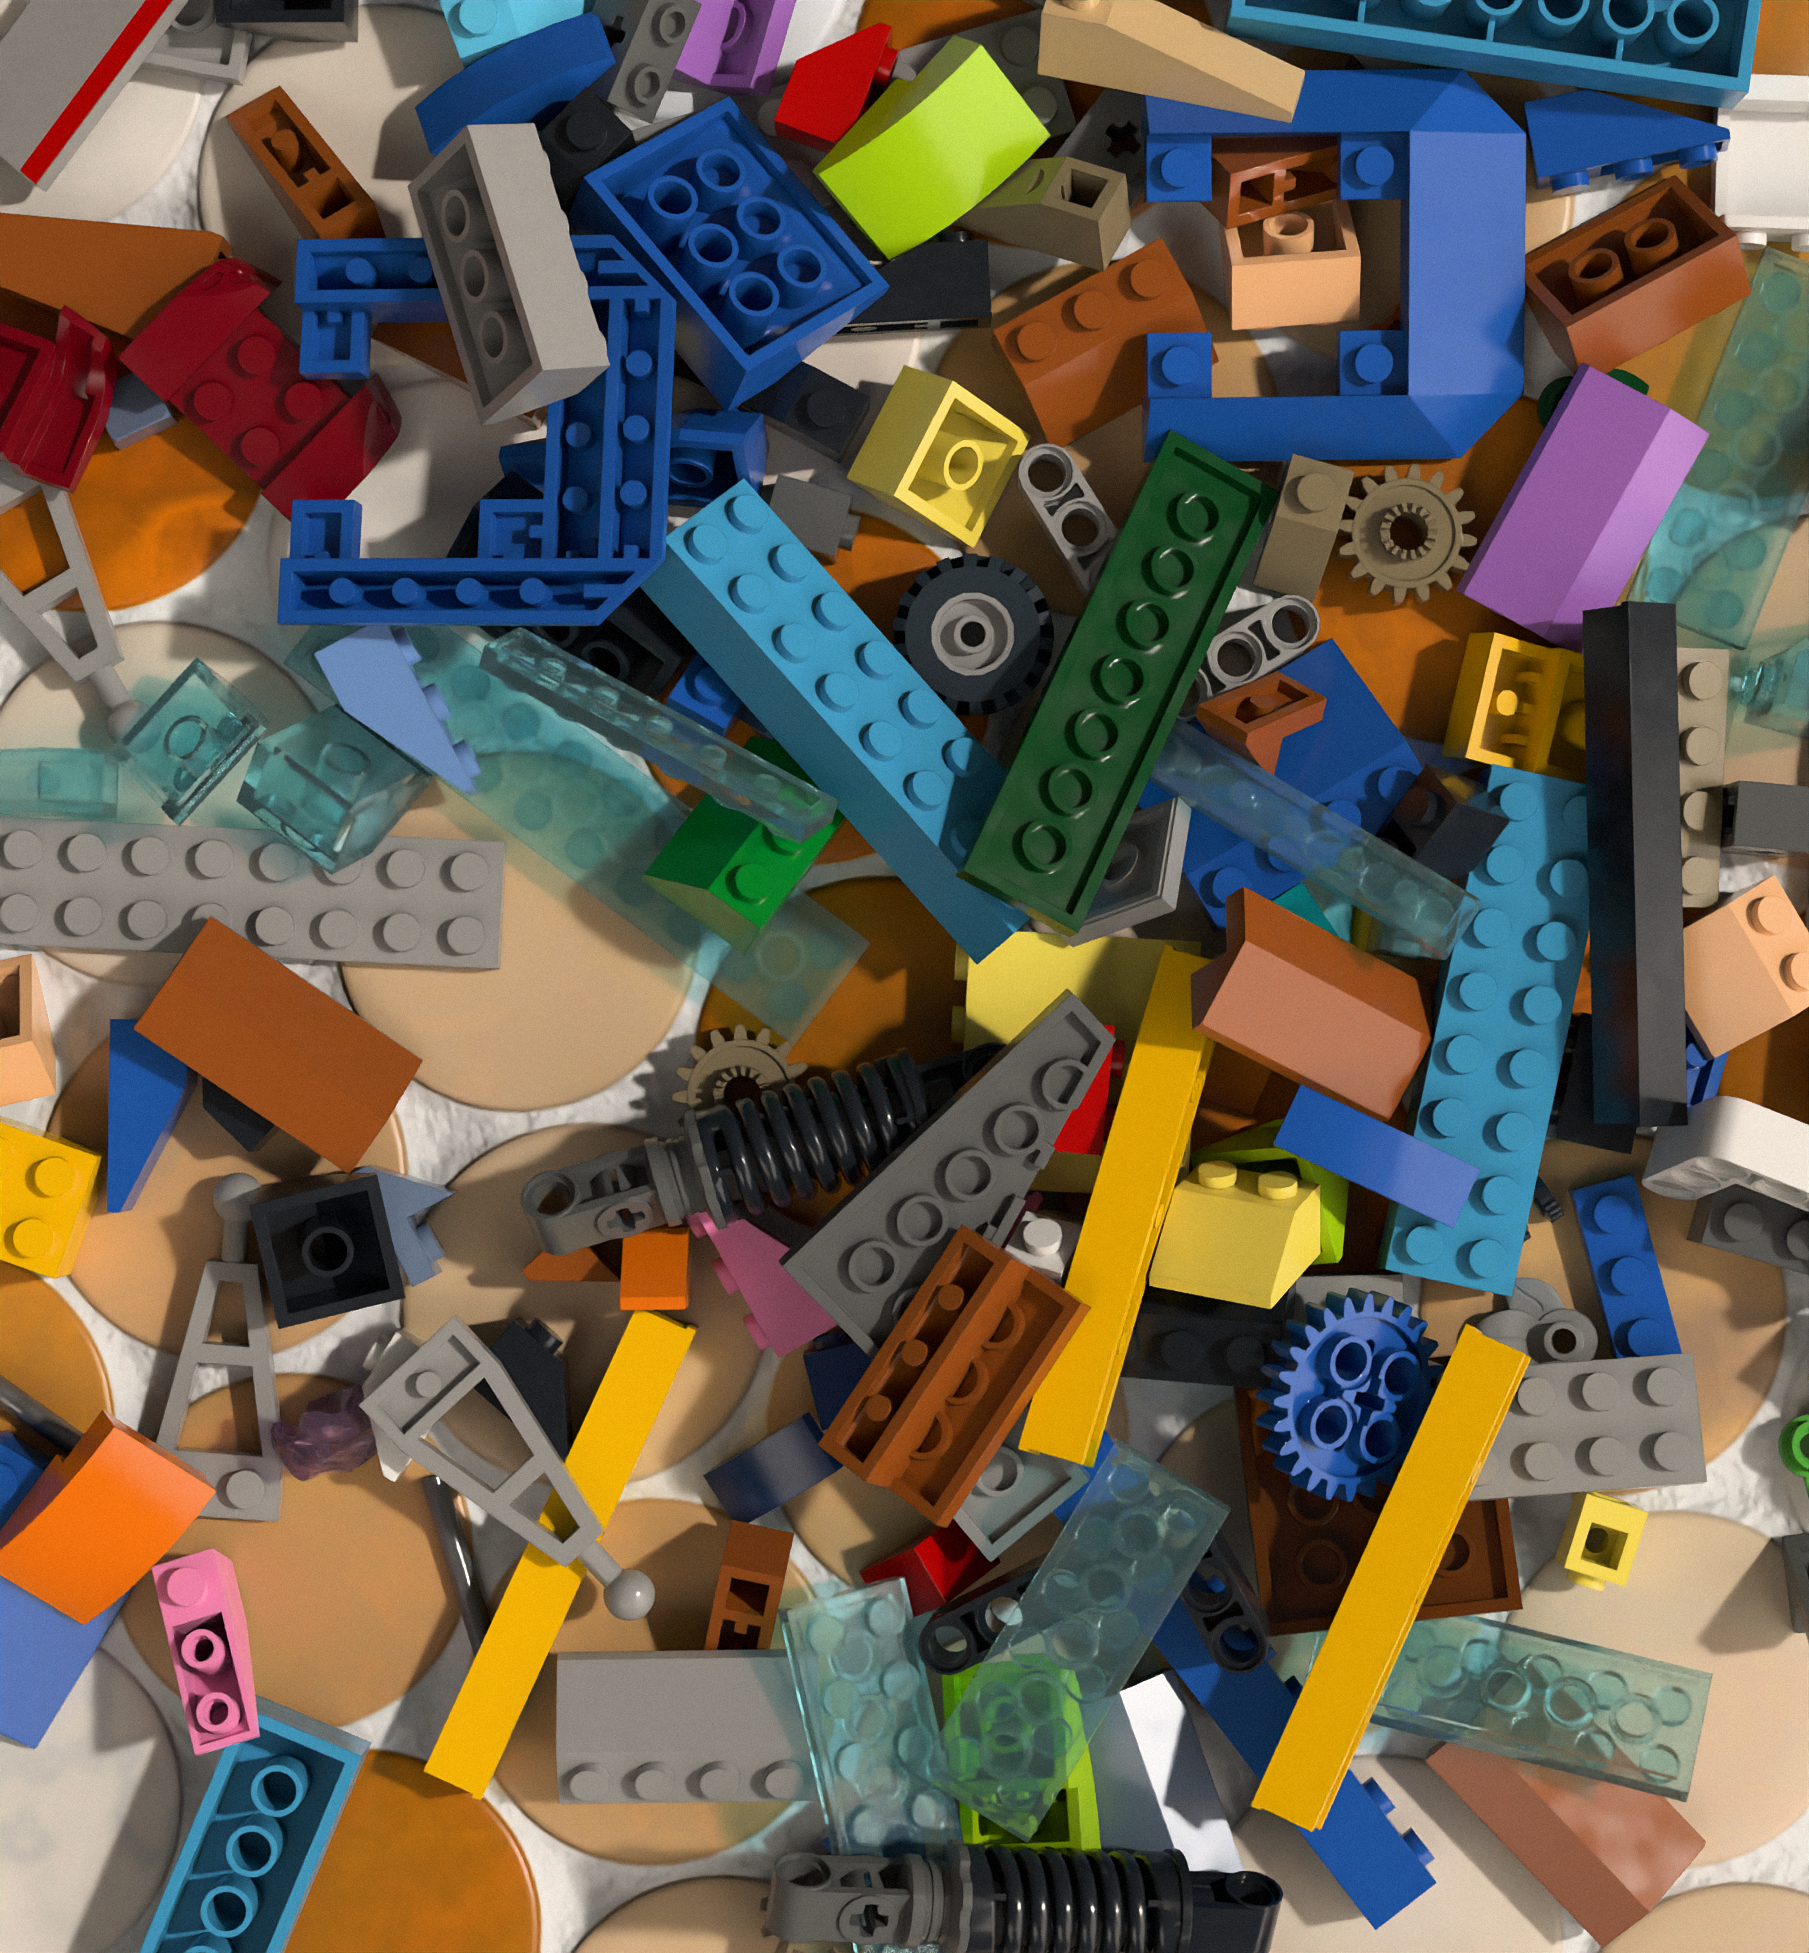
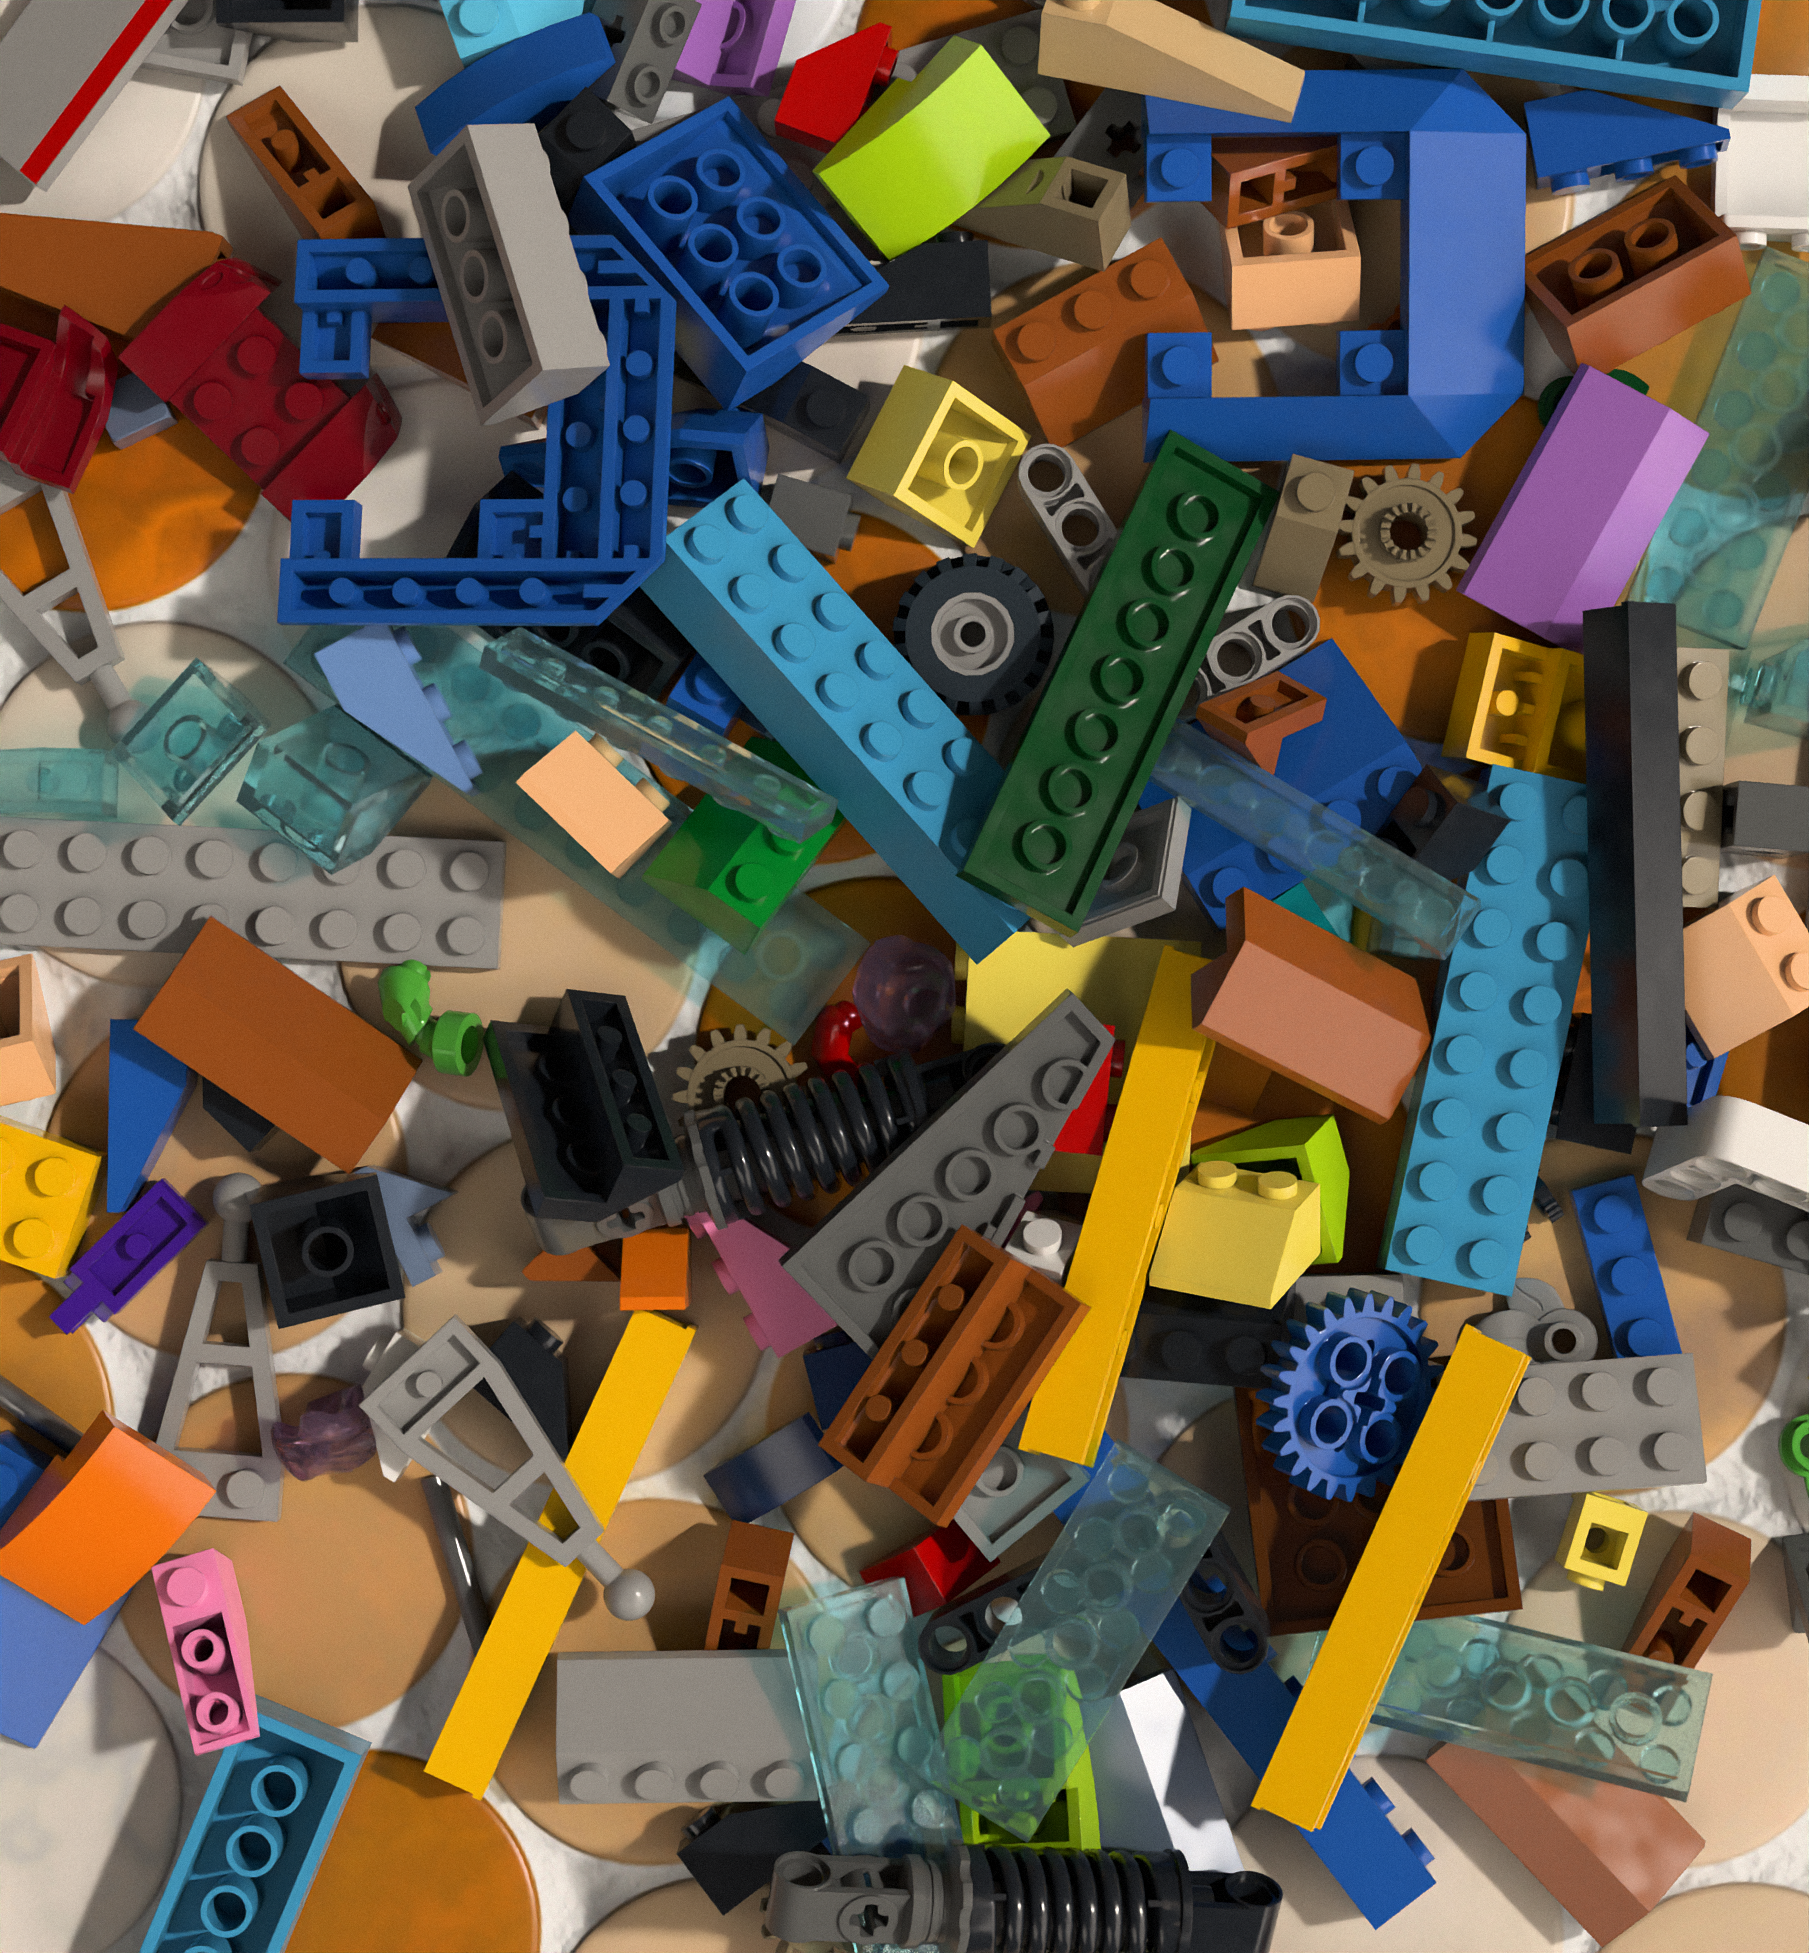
blue slope [1273,1085,1480,1228] -> none
none -> dark purple hinge [49,1178,210,1335]
none -> bright green arm [378,959,484,1077]
none -> black slope [483,989,685,1223]
none -> light nougat slope [515,730,673,879]
none -> black slope [677,1777,878,1916]
none -> red arm [811,1000,862,1084]
none -> hair [852,935,956,1054]
none -> dark orange slope [1602,1512,1751,1721]

